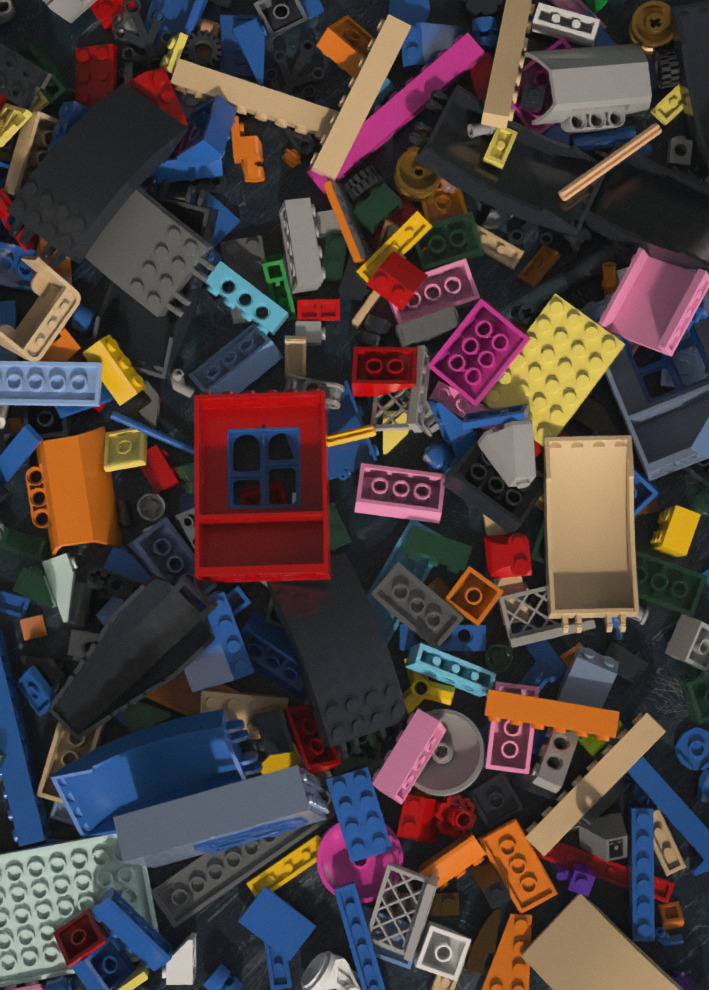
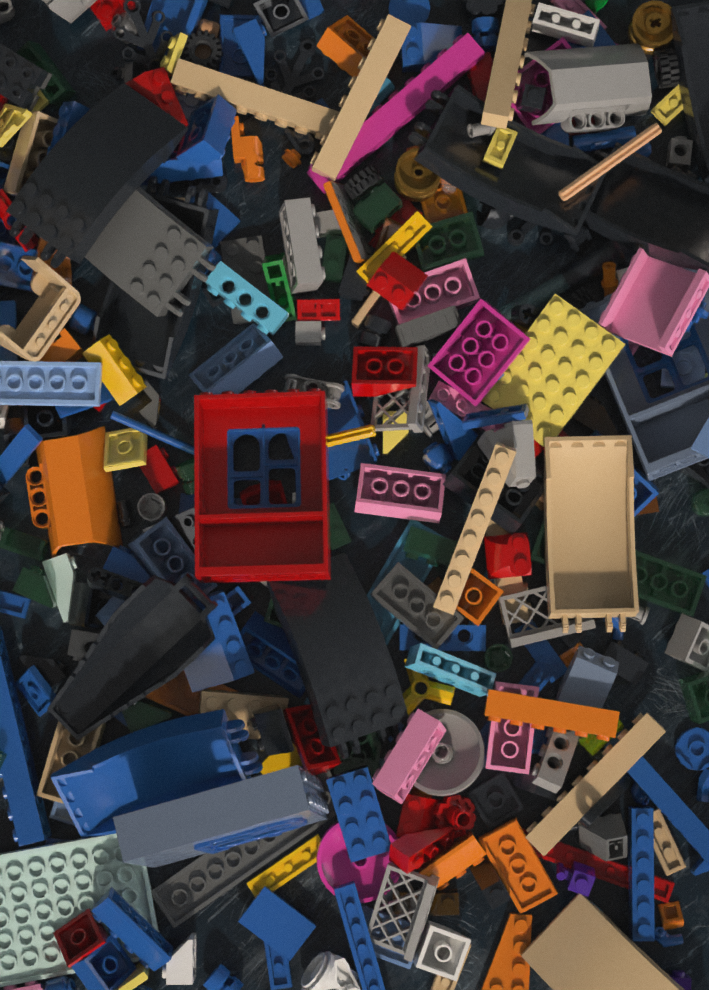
orange slope [19,615,47,641] -> none
red plate [75,44,117,109] -> none
light grey arm [170,368,195,398] -> none
tan tile [285,336,306,377] -> none
tan tile [459,220,524,270] -> none
dark brown slope [465,907,500,974] -> none
dark orange plate [517,245,560,288] -> none
yellow brick [650,505,701,558] -> none
none -> red slope [389,826,454,874]
none -> tan brick [433,442,517,615]

